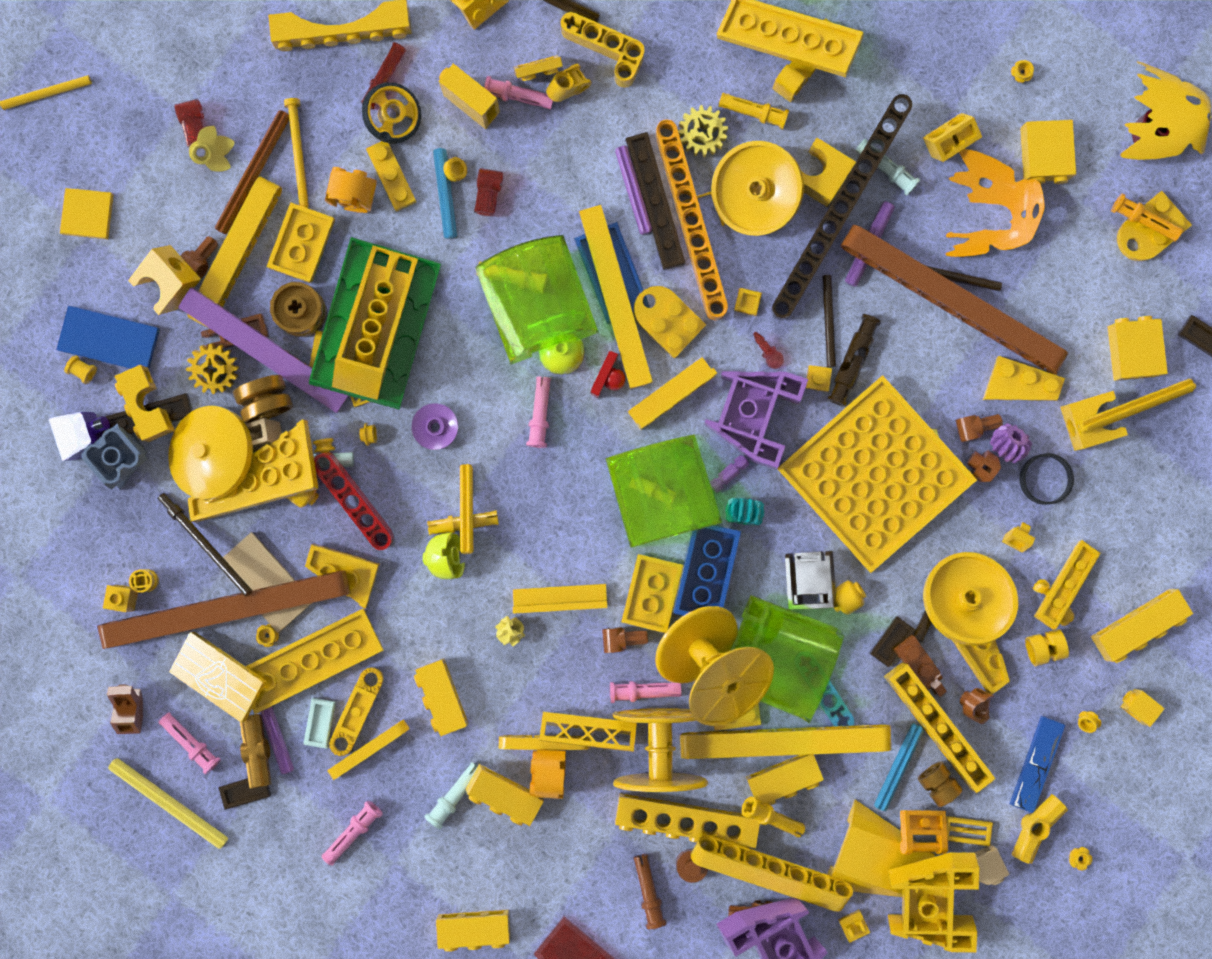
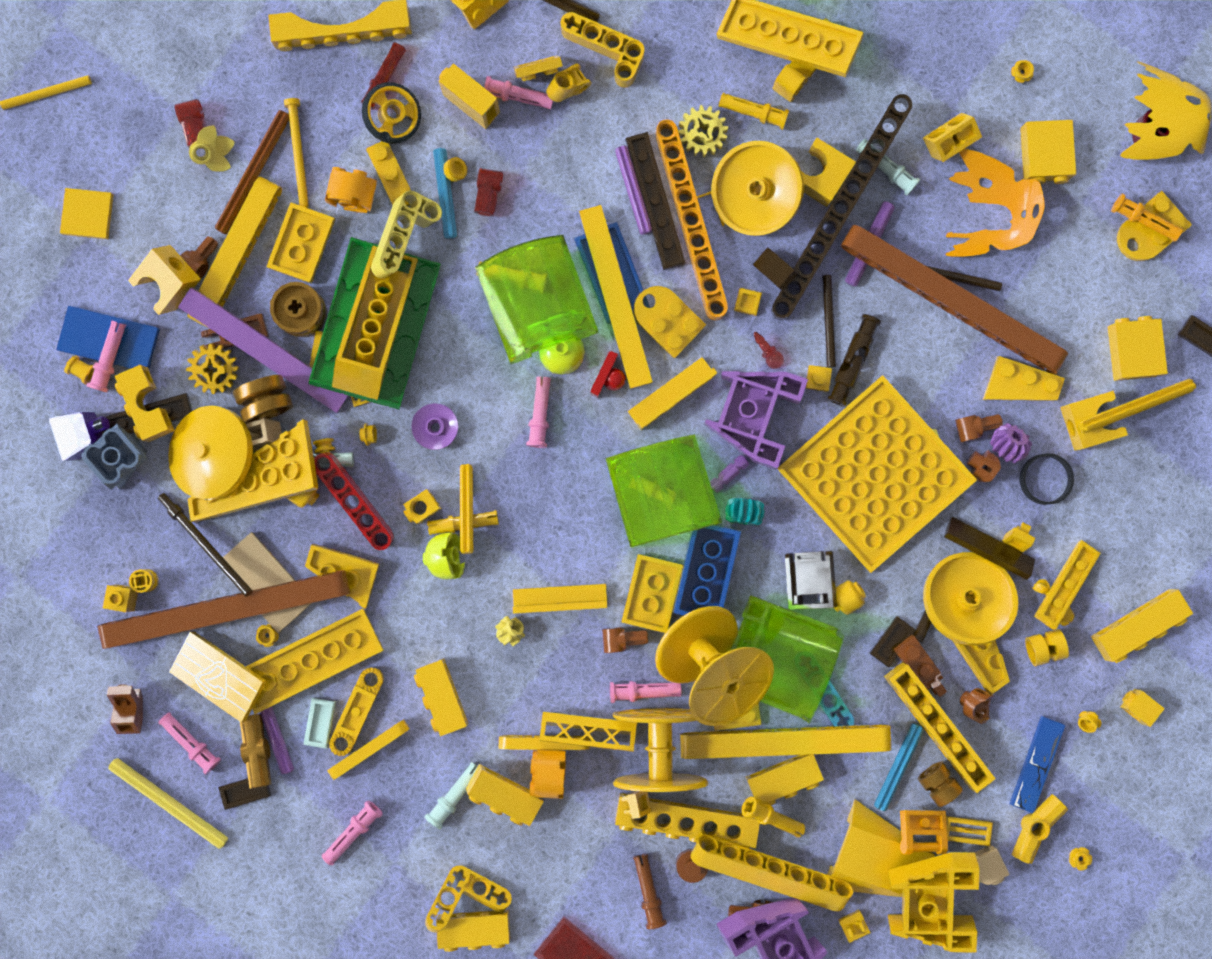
none -> bright pink pin [87,321,126,393]
none -> light yellow beam [371,191,442,279]
none -> yellow brick [403,489,442,524]
none -> yellow beam [425,865,512,933]
none -> yellow tile [621,791,652,819]
none -> dark brown tile [753,247,798,291]
none -> dark brown tile [944,517,1035,580]

